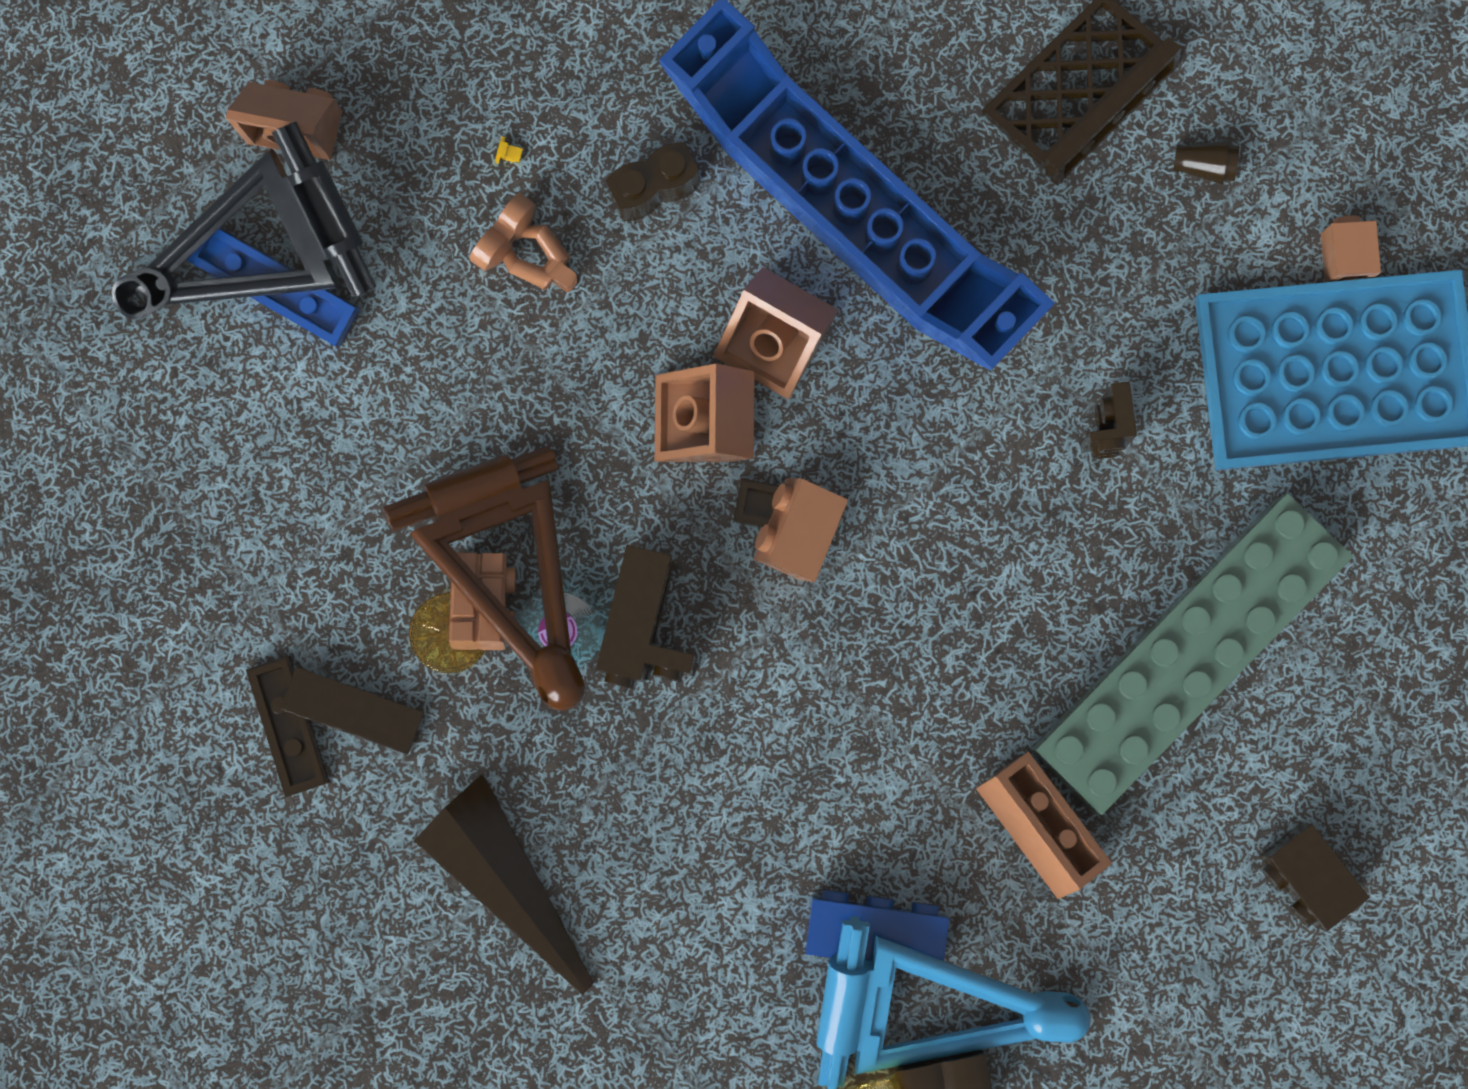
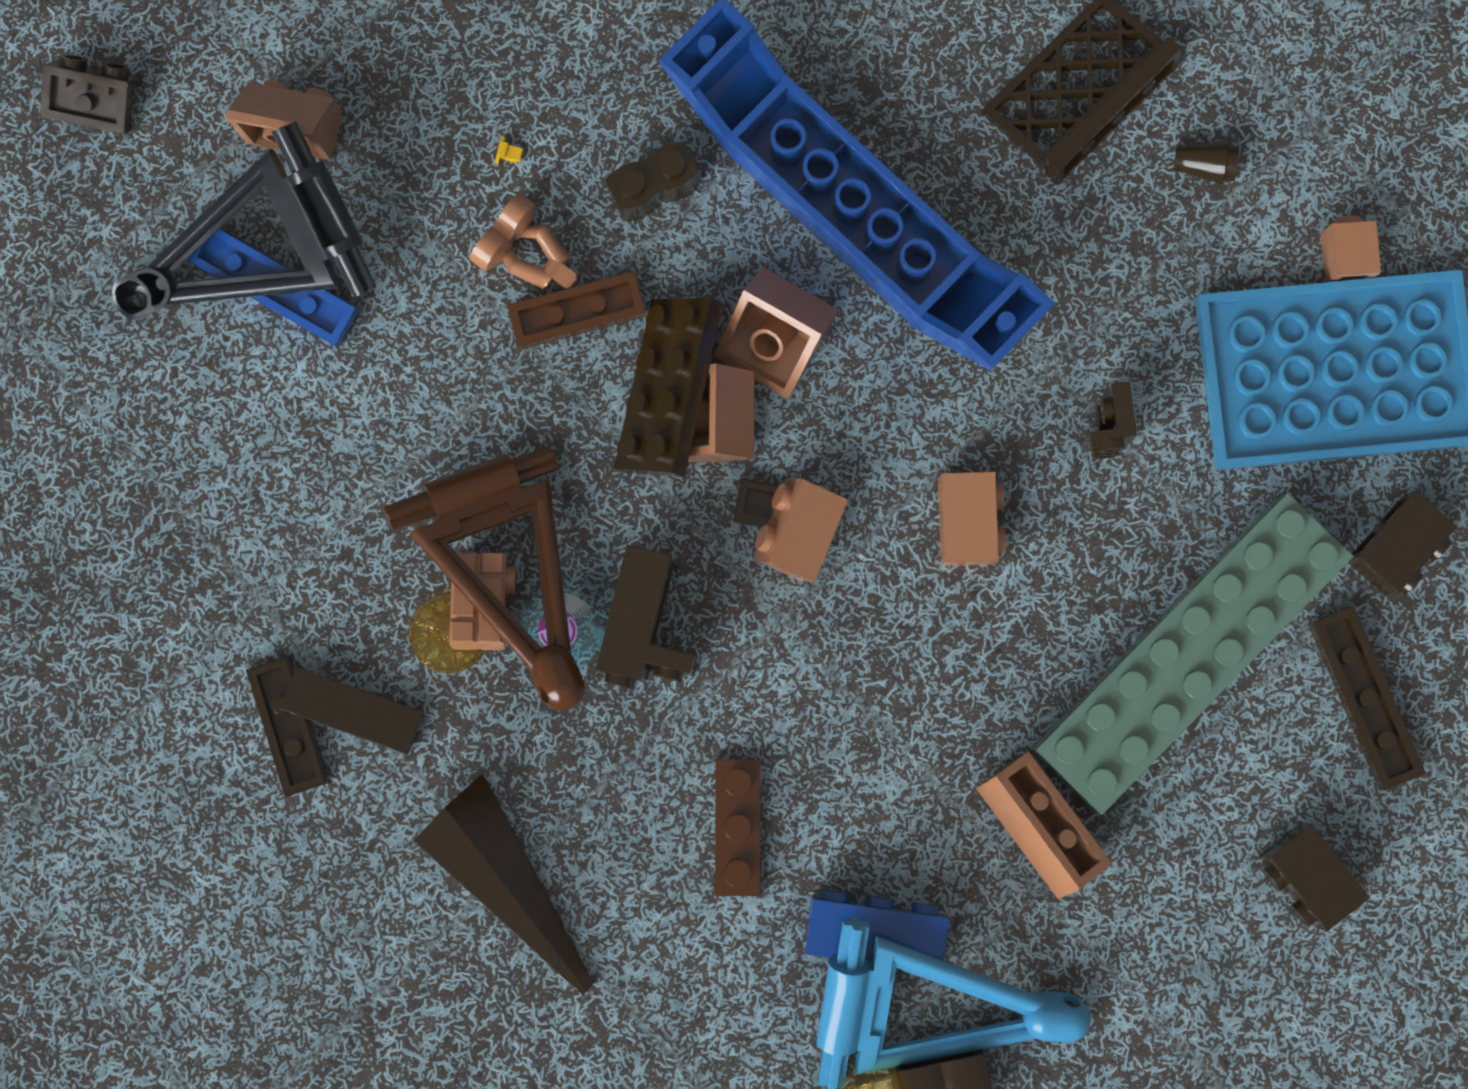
none -> dark brown bracket [40,55,143,134]
none -> reddish brown plate [507,271,646,350]
none -> dark brown plate [614,298,723,477]
none -> reddish brown plate [715,760,760,896]
none -> nougat brick [938,472,1006,566]
none -> dark brown plate [1308,606,1426,790]
none -> dark brown brick [1348,491,1457,596]

